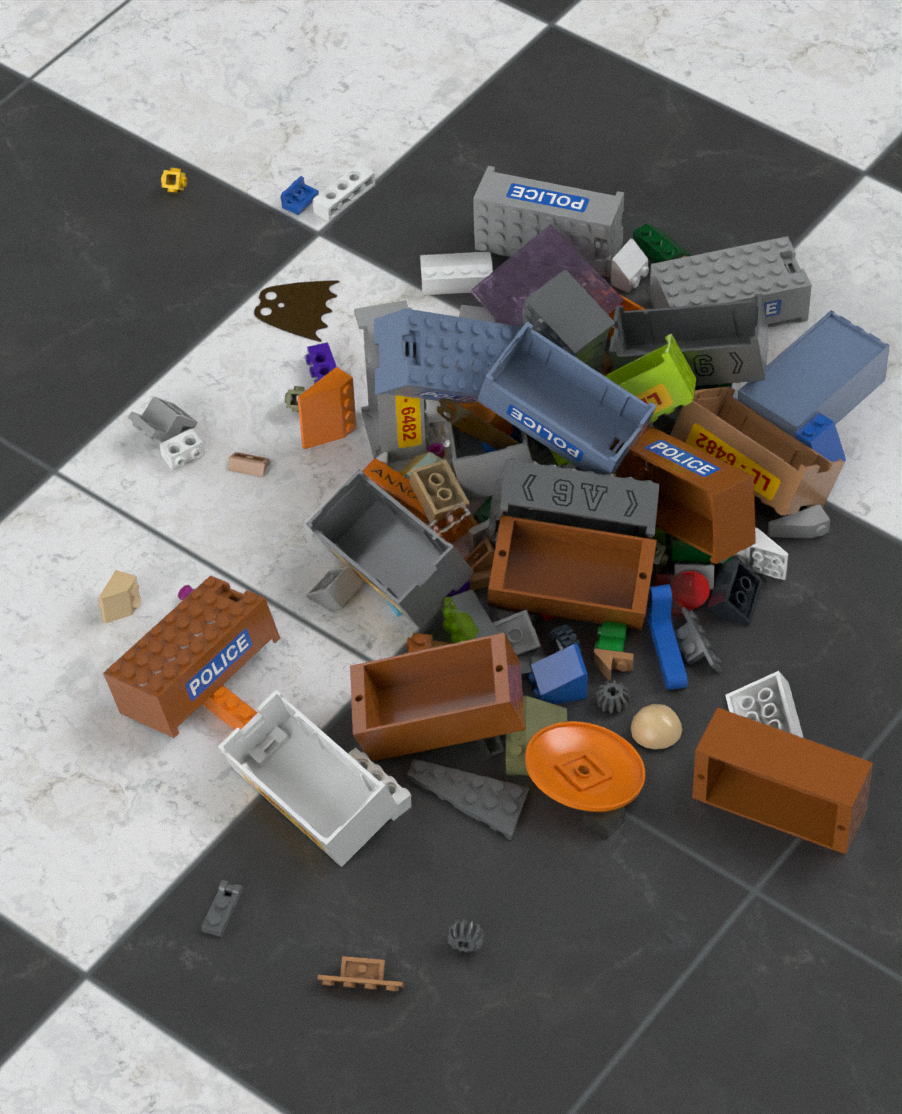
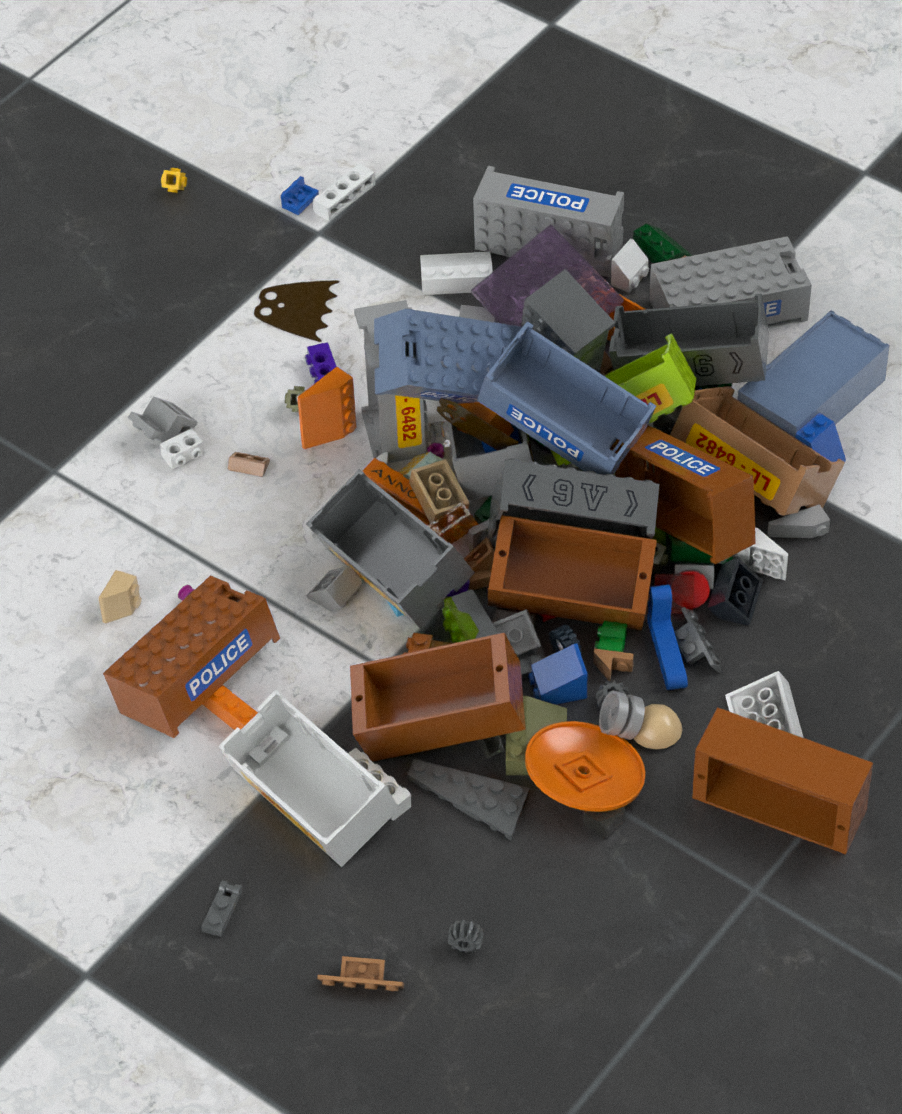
none -> light grey wheel [599,690,645,740]

